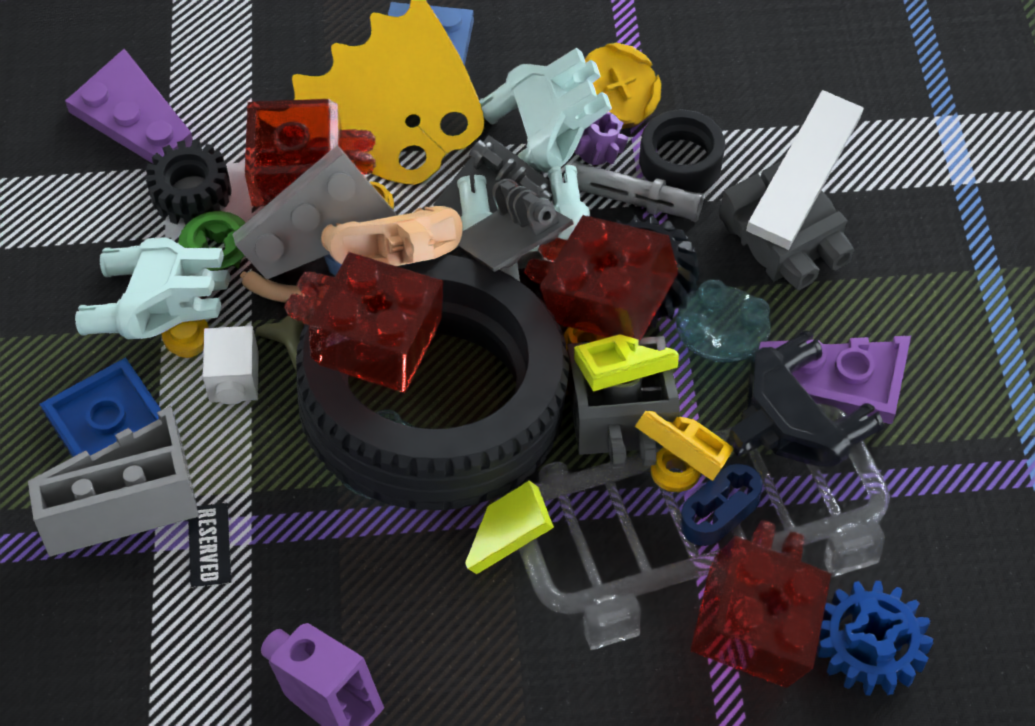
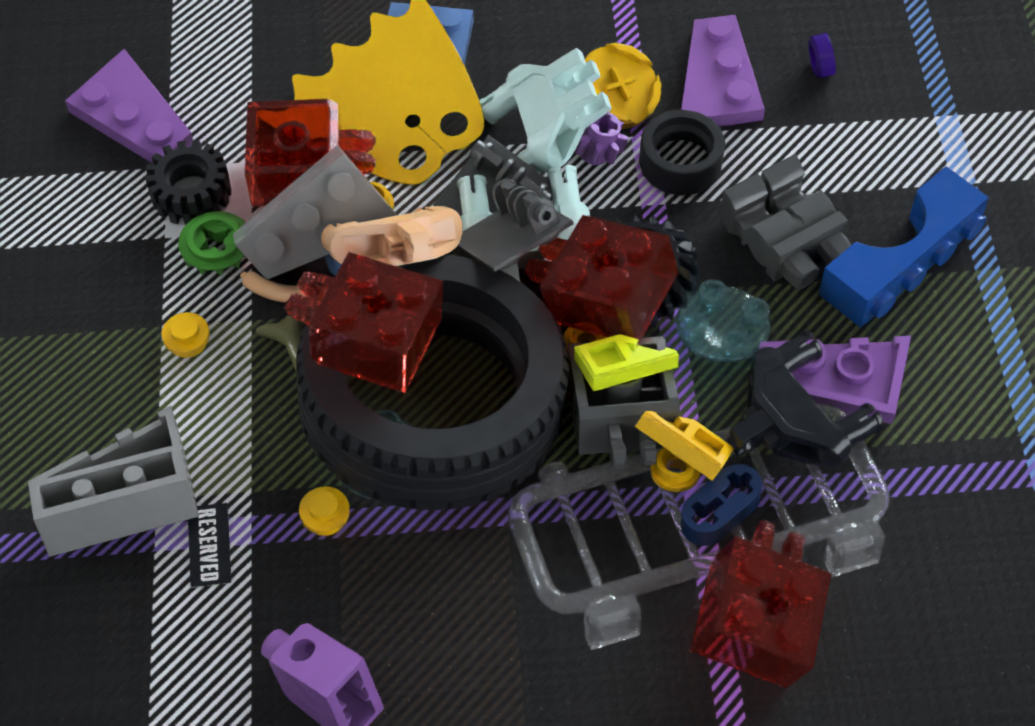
blue tile [40,357,161,457] -> none
light aqua connector [75,237,231,339] -> none
white brick [203,326,259,405] -> none
neon yellow tile [465,481,554,574] -> none
light grey pin [572,161,704,222] -> none
white tile [746,90,864,250] -> none
blue gear [814,581,933,696] -> none
none -> yellow plate [299,487,350,536]
none -> medium lavender wing [681,15,765,126]
none -> dark purple tile [808,33,836,78]
none -> blue arch [819,166,989,328]

